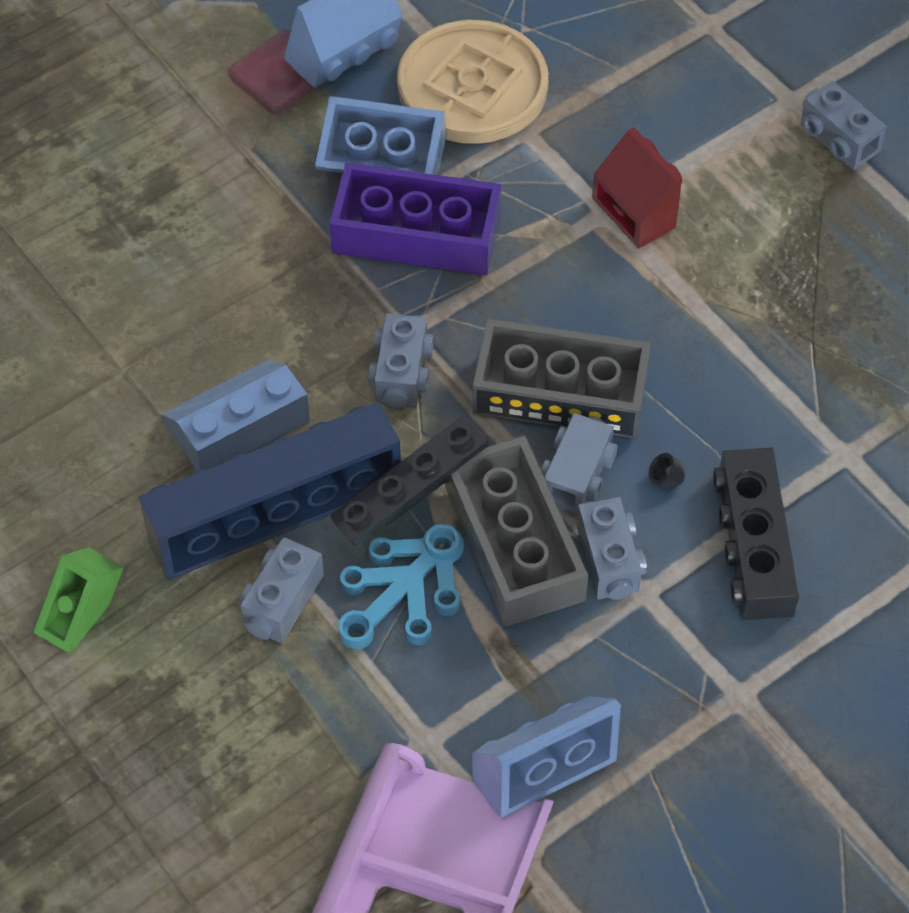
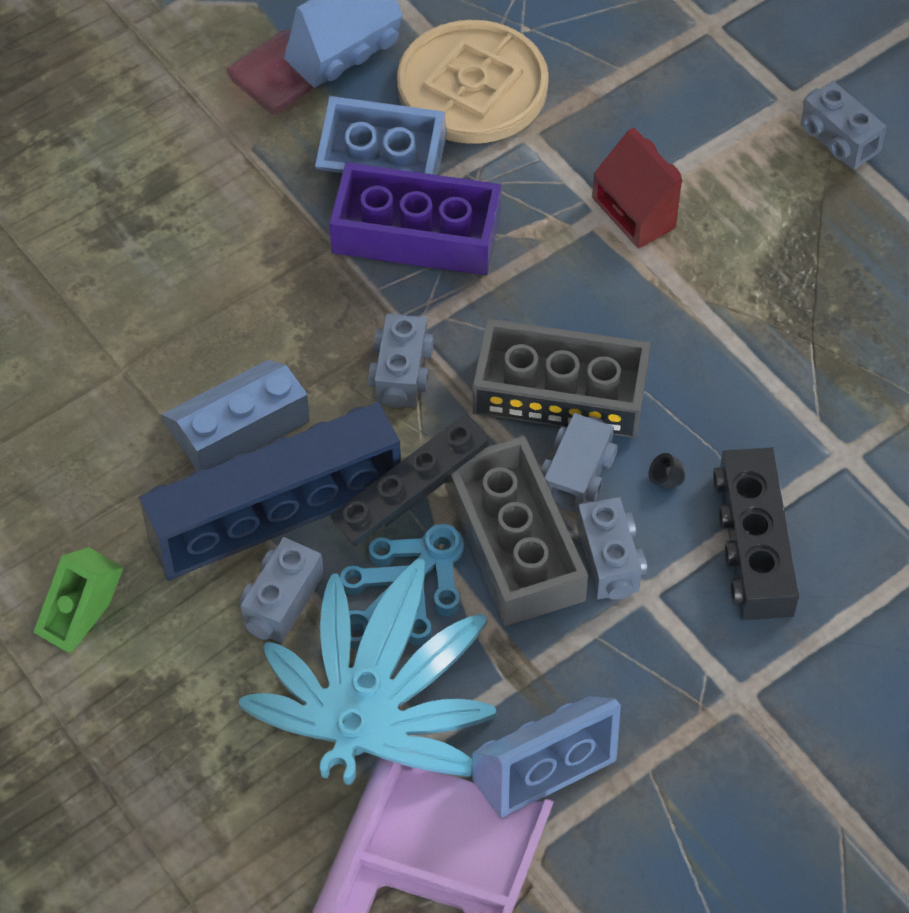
none -> medium azure plant [239,559,496,785]

